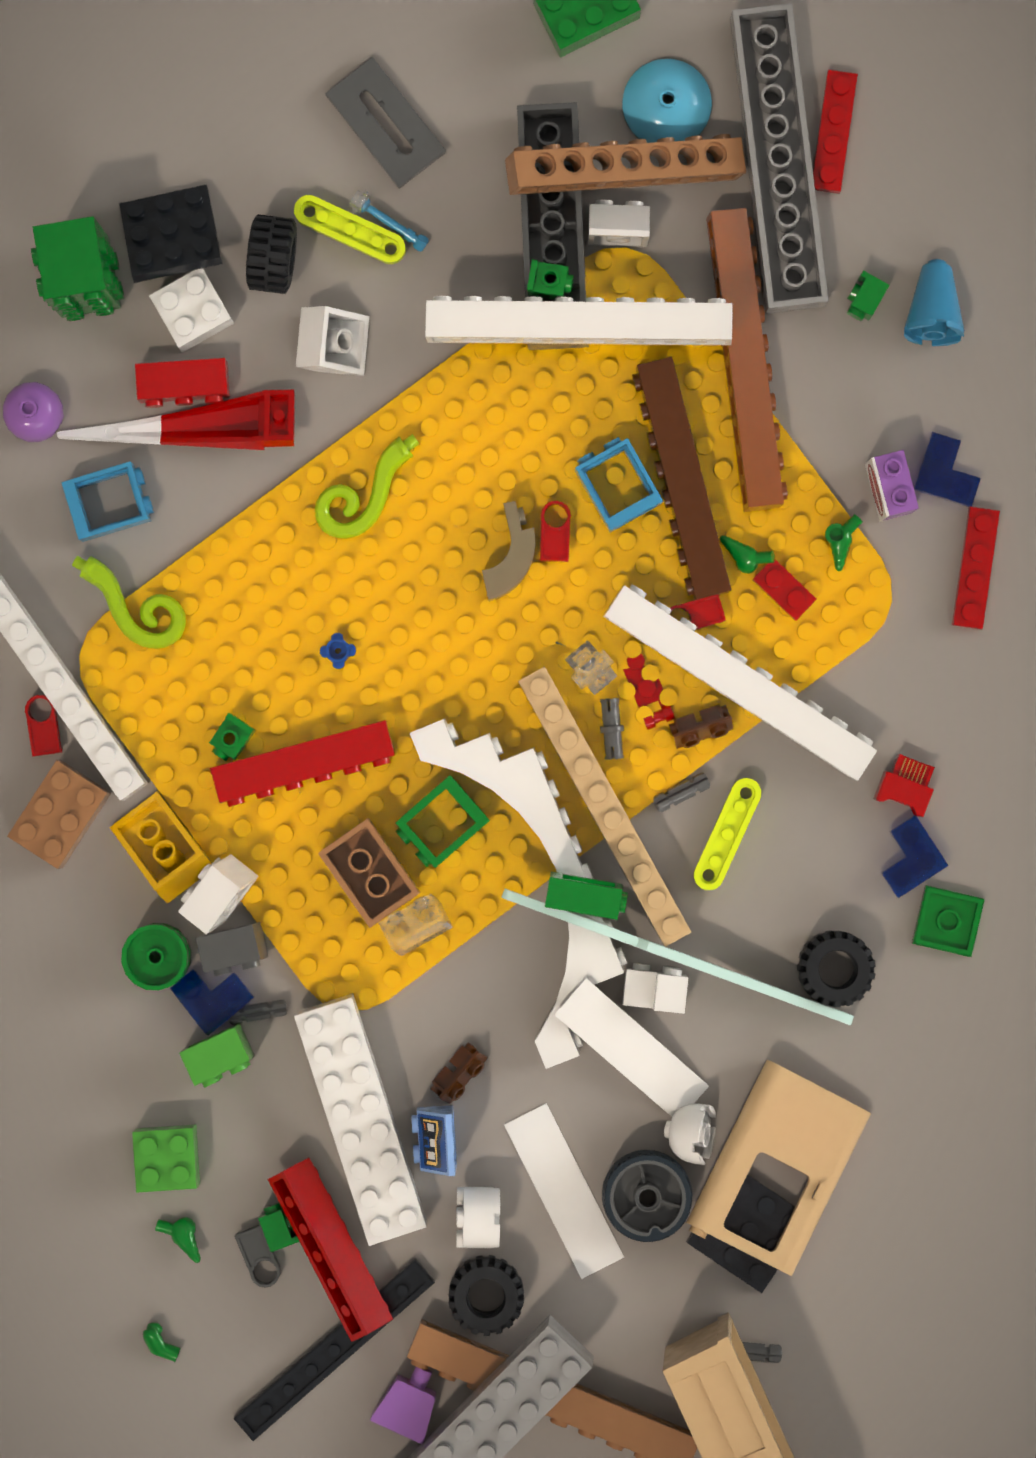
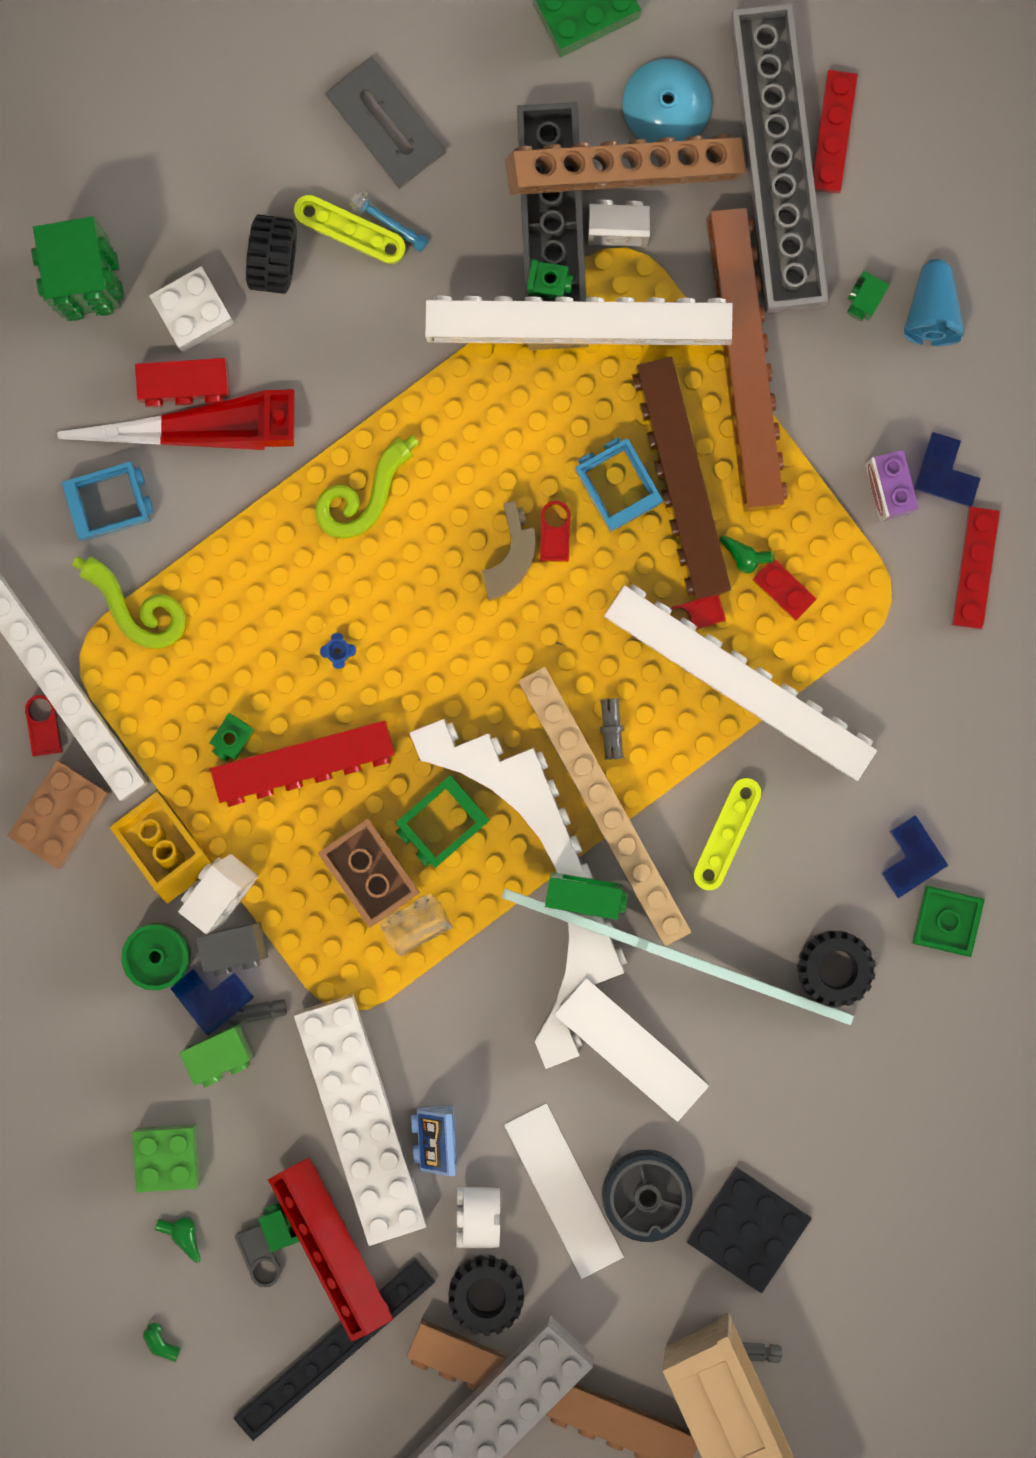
medium lavender cylinder [3,382,64,442] -> none
black plate [119,184,223,283] -> none
white slope [296,306,370,376] -> none
medium lavender torso [370,1367,436,1444] -> none
reddish brown hinge [430,1042,488,1104] -> none
clear brick [565,640,617,695] -> none
white brick [622,963,688,1014] -> none
red plate [623,653,675,730] -> none
dark grey axle [653,773,710,812] -> none
white cylinder [664,1103,716,1165] -> none
reddish brown hinge [669,704,733,749] -> none
tan piece [686,1060,871,1276] -> none
green animal [825,514,863,572] -> none
red piece [873,754,935,818] -> none

